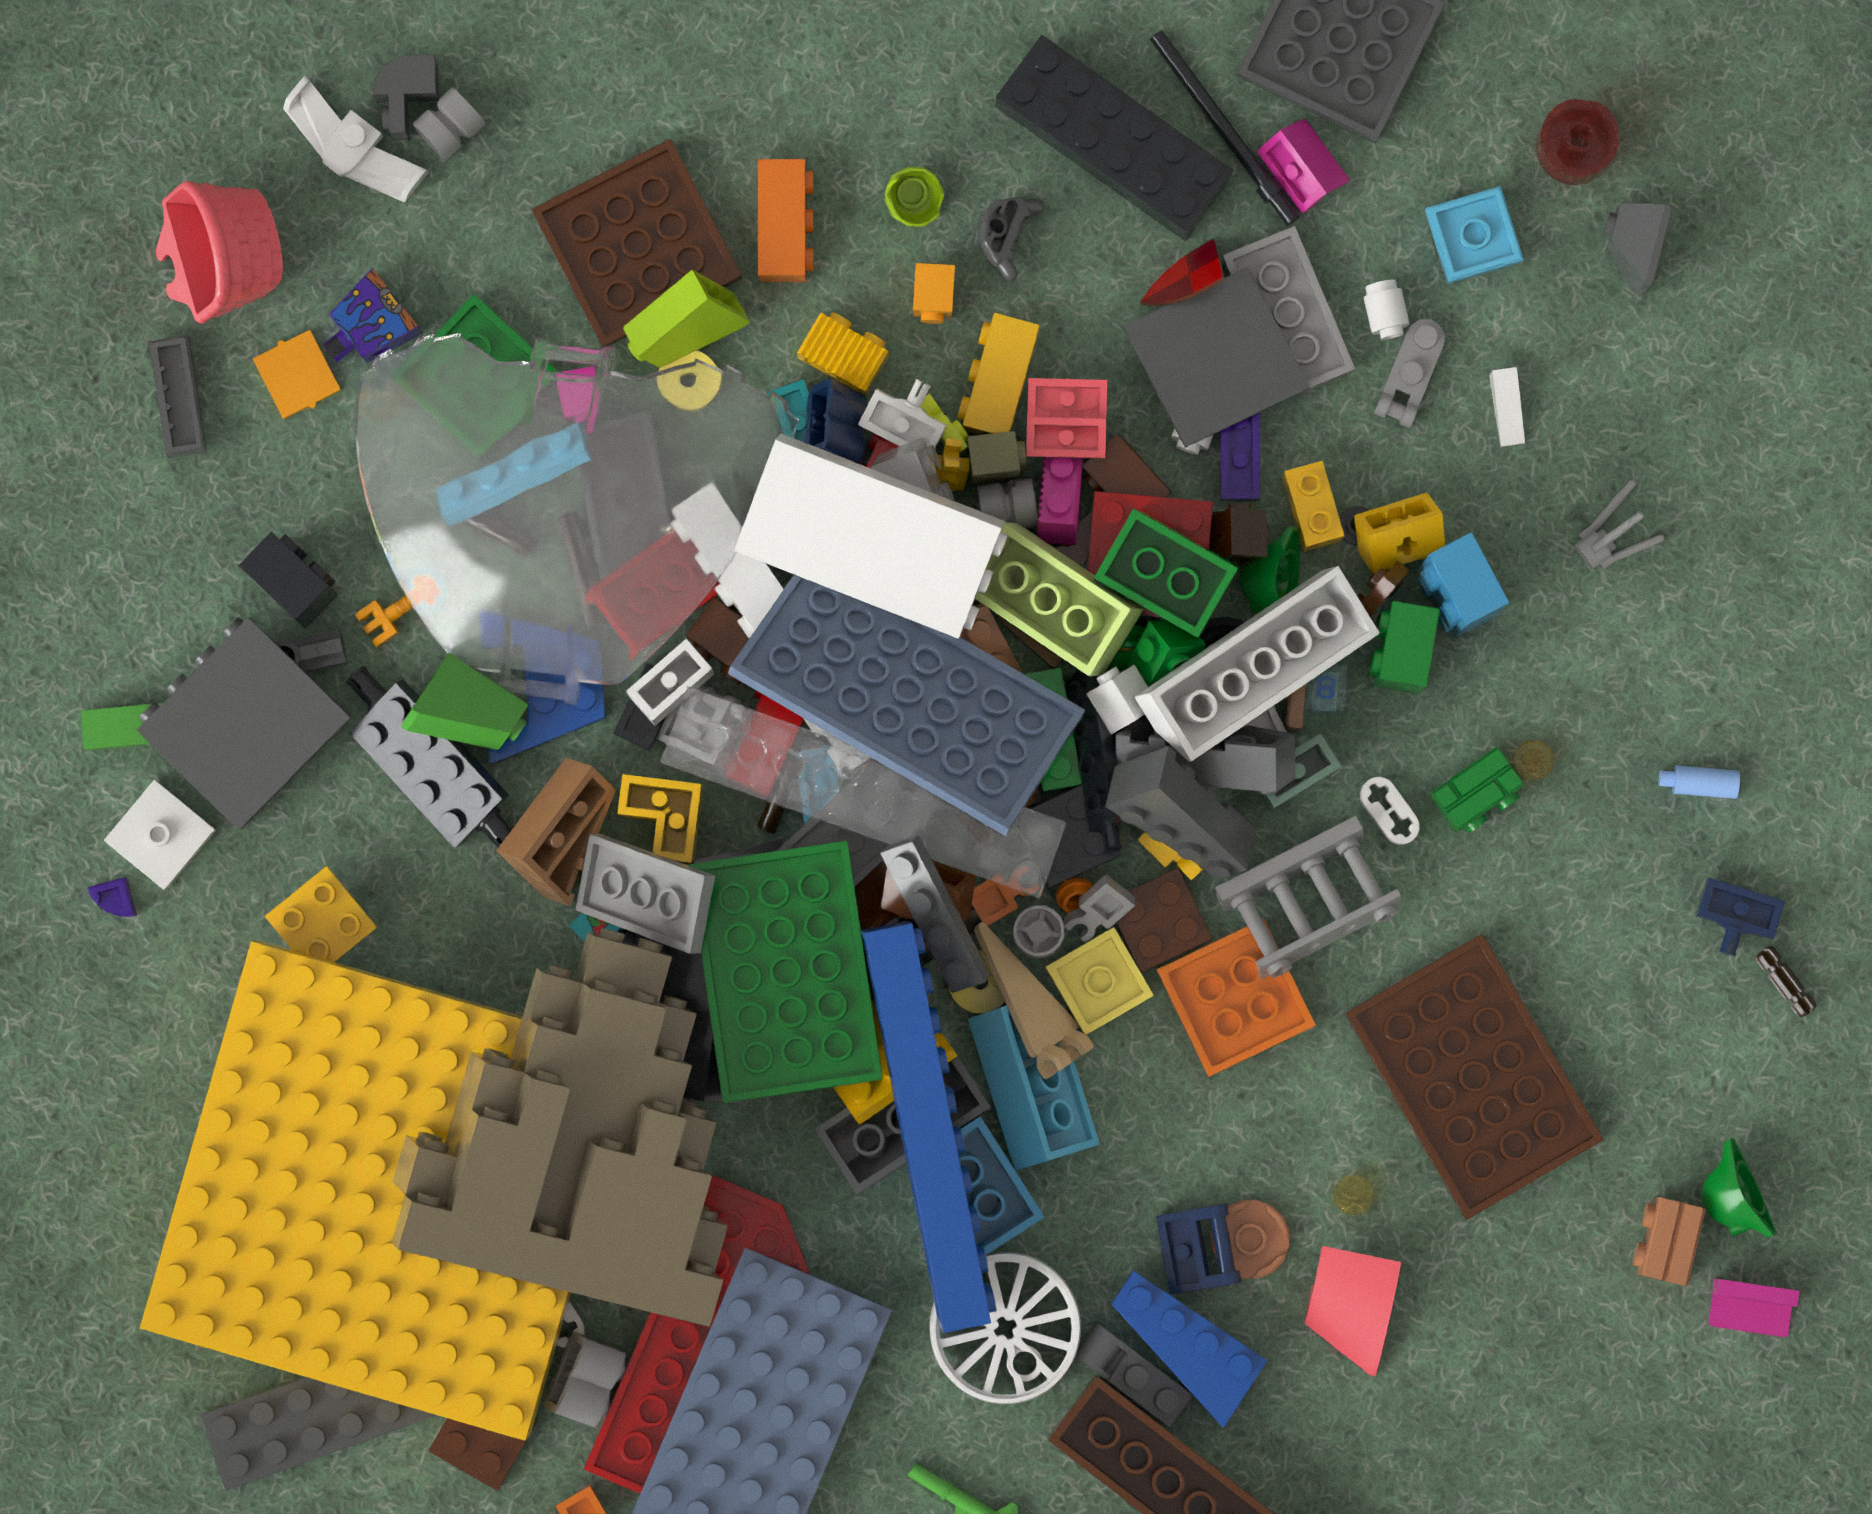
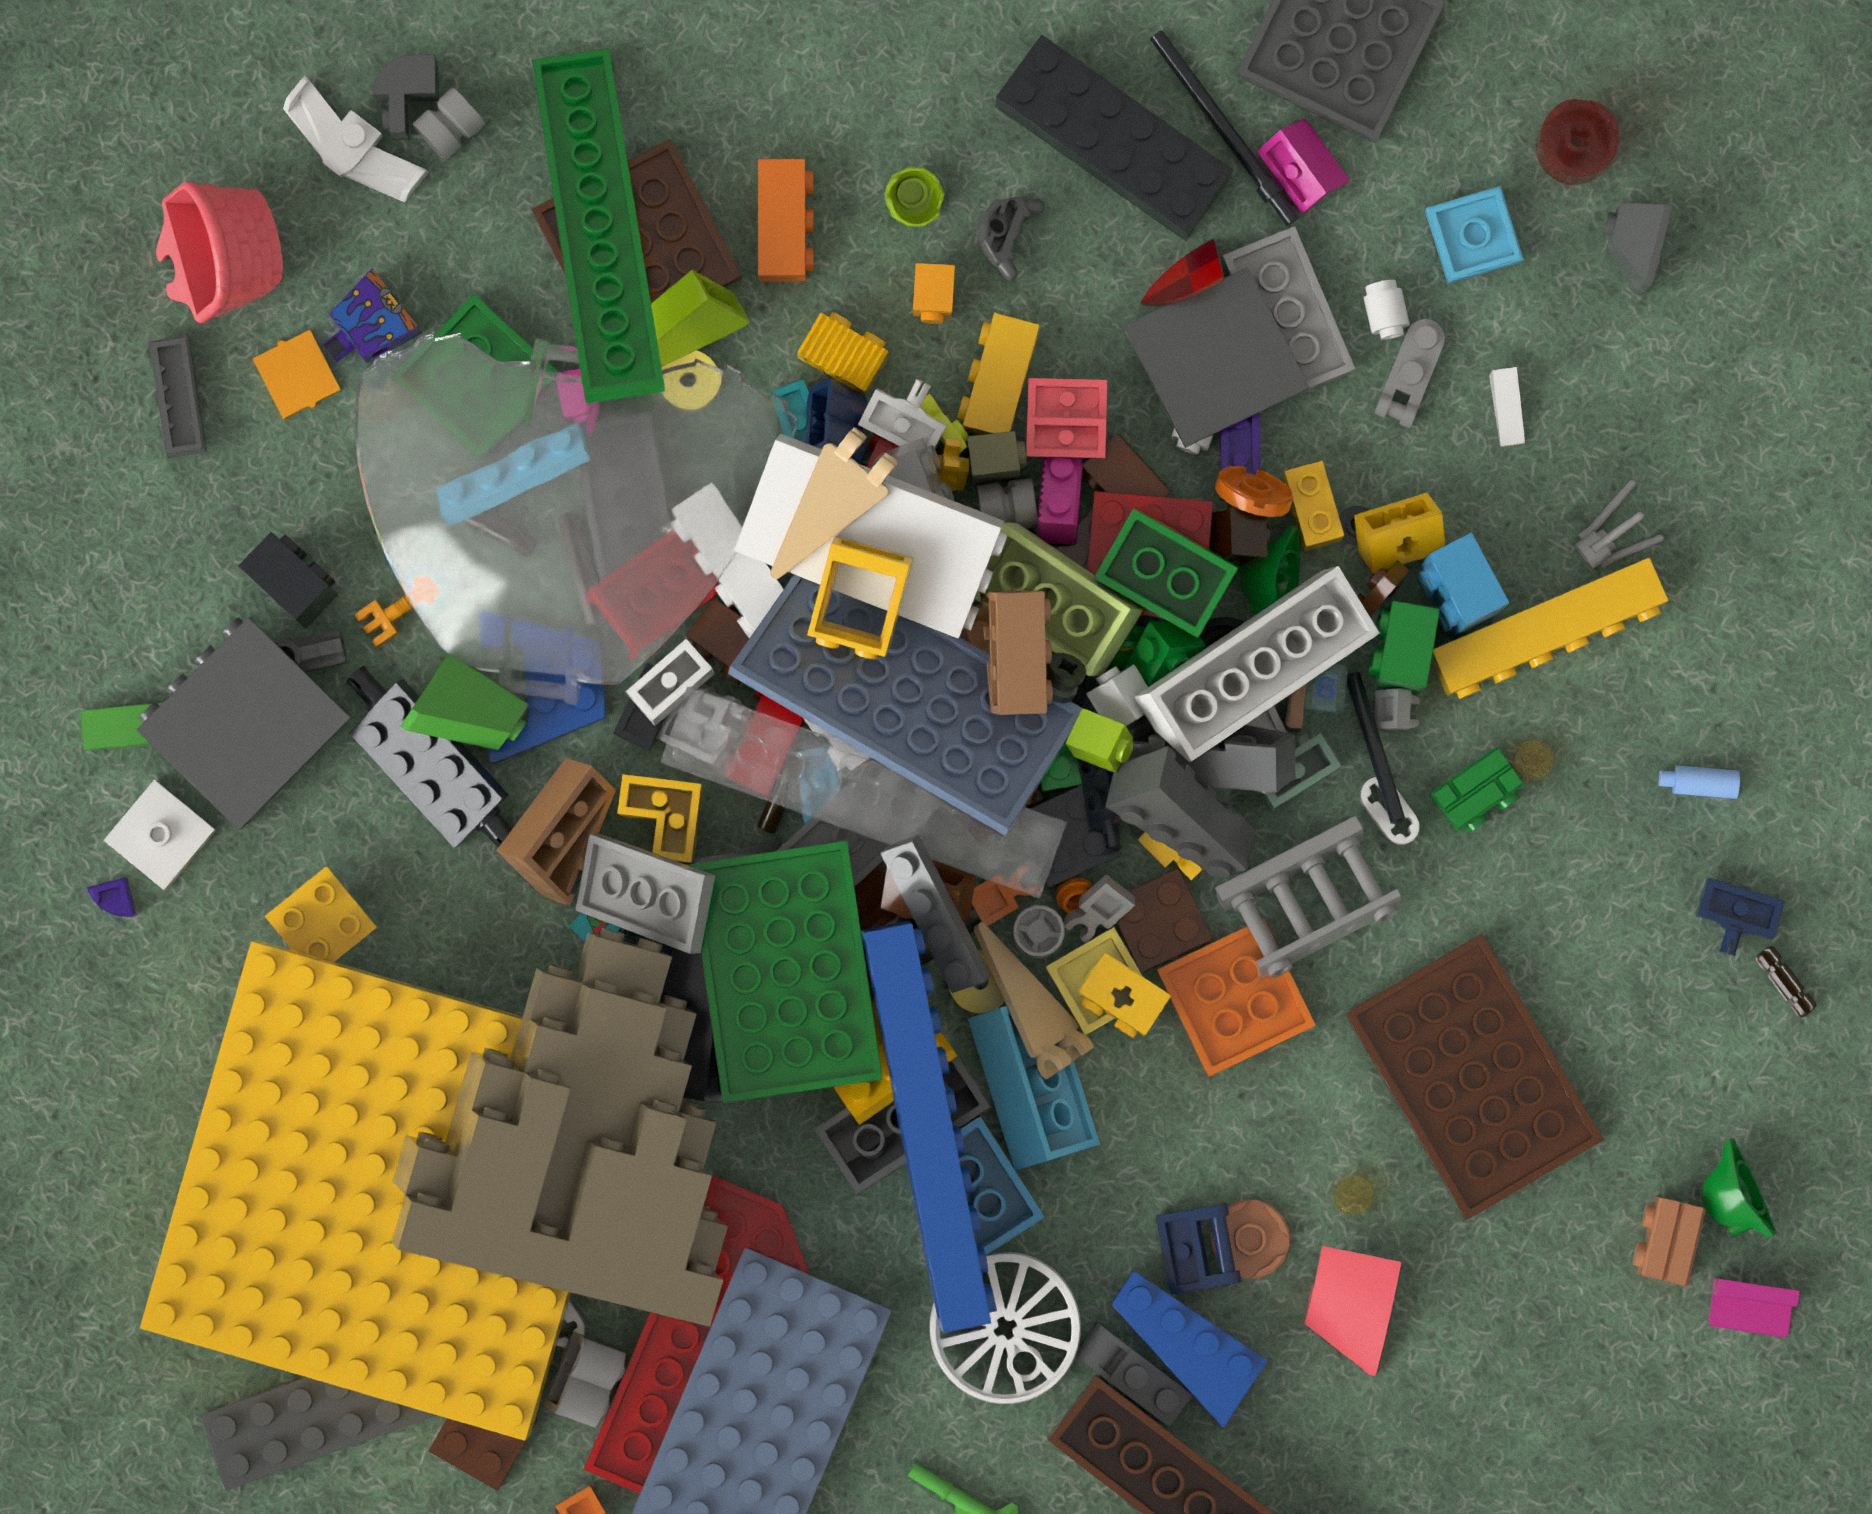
none -> green plate [532,48,665,404]
none -> tan flag [770,427,899,579]
none -> yellow window [807,536,914,659]
none -> medium nougat wedge [980,590,1053,715]
none -> pearl dark grey wheel [1046,652,1086,703]
none -> lime brick [1065,708,1133,773]
none -> yellow brick [1077,952,1171,1039]
none -> orange tile [1215,465,1293,517]
none -> black bar [1345,672,1406,824]
none -> light grey tile [1374,688,1420,731]
none -> yellow brick [1431,558,1668,699]

